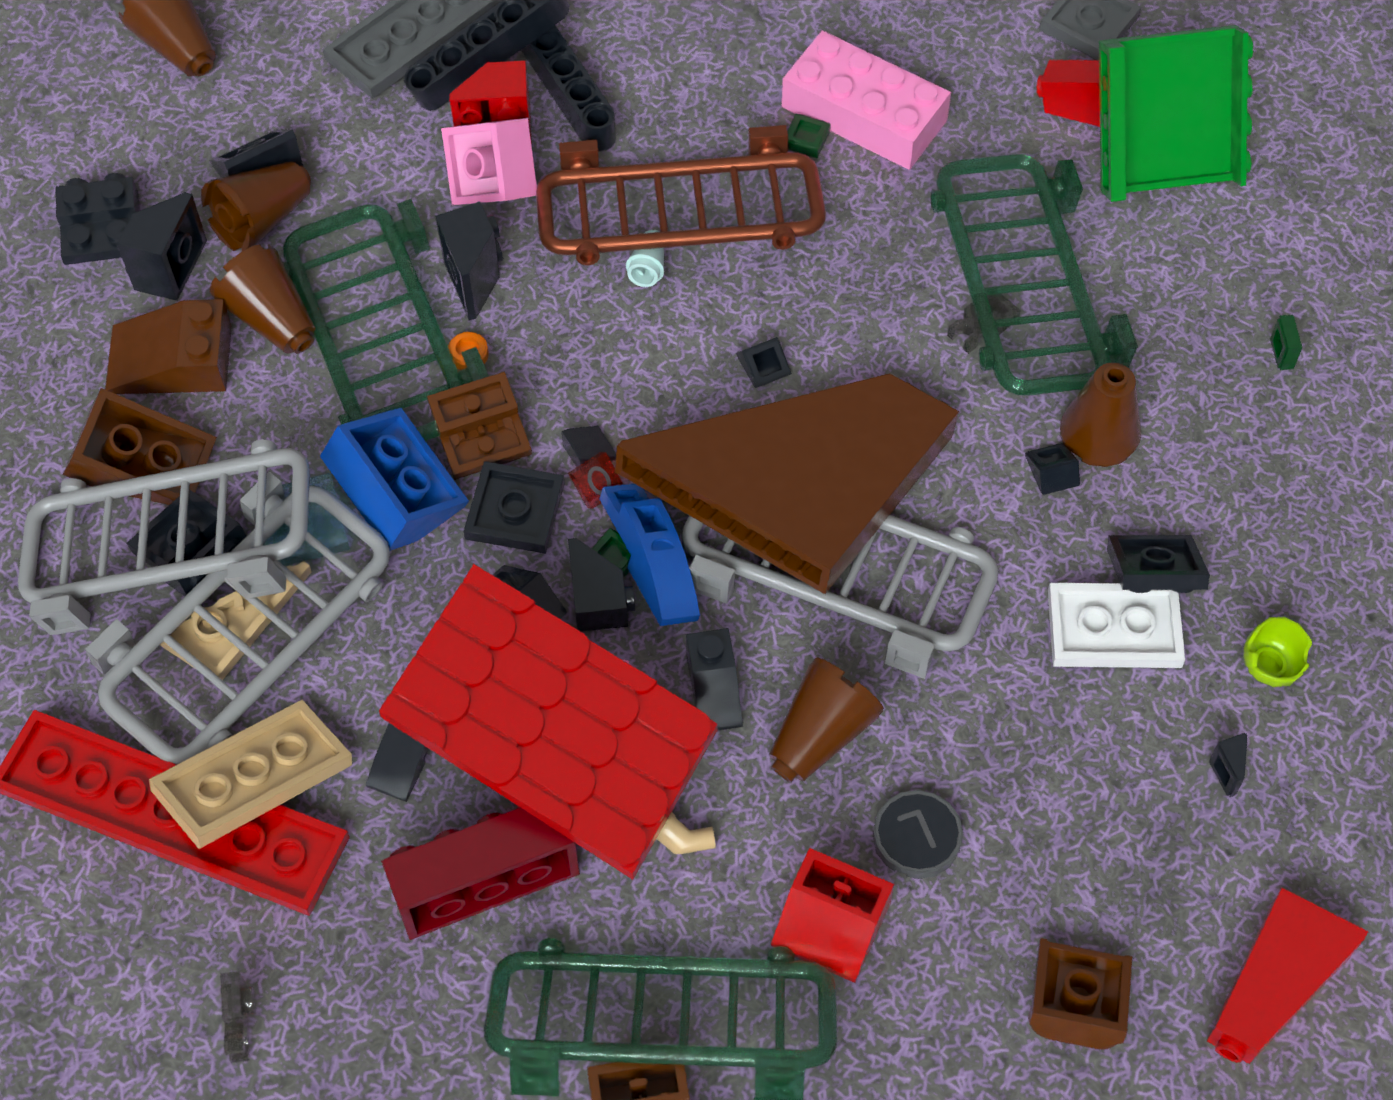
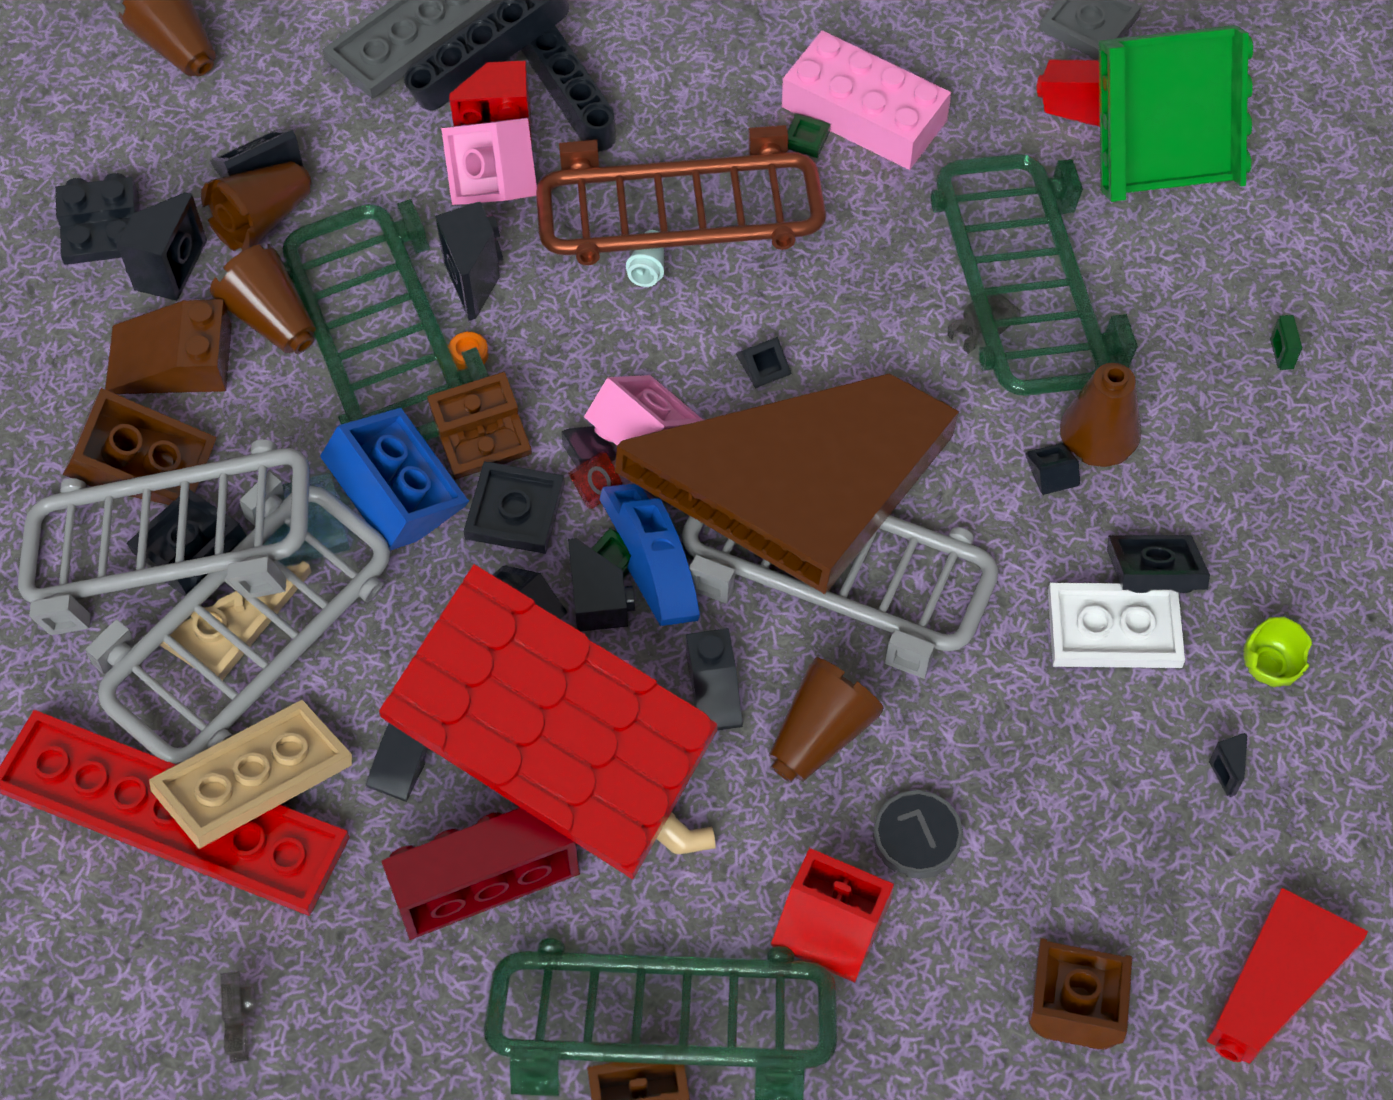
none -> bright pink slope [584,375,703,445]

